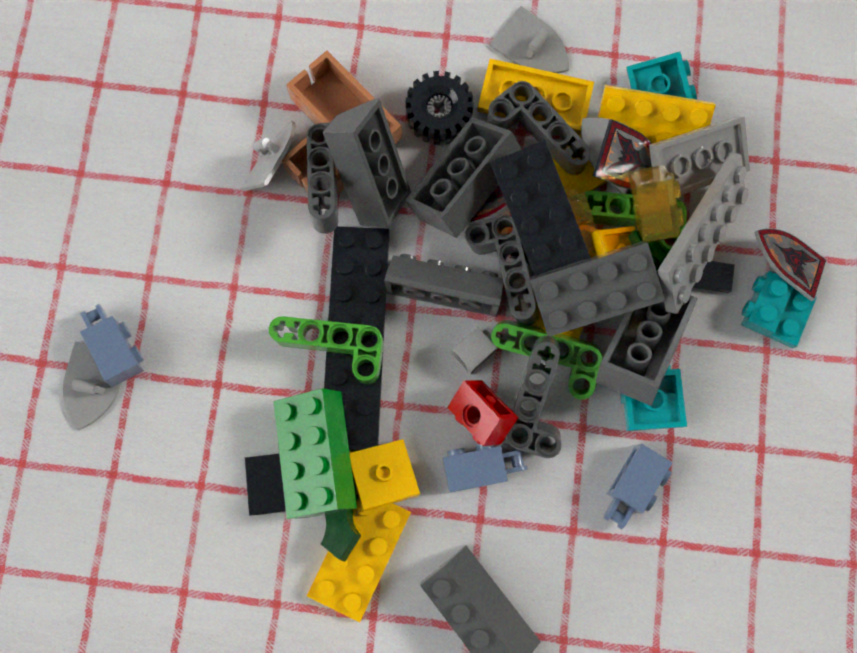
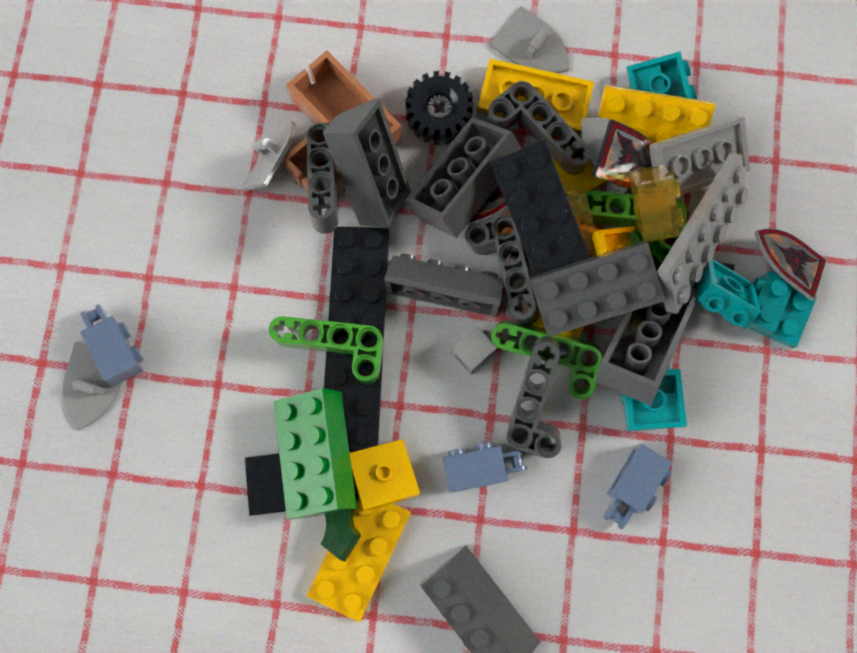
red brick [447,380,519,446] -> none
none -> teal plate [695,259,761,329]

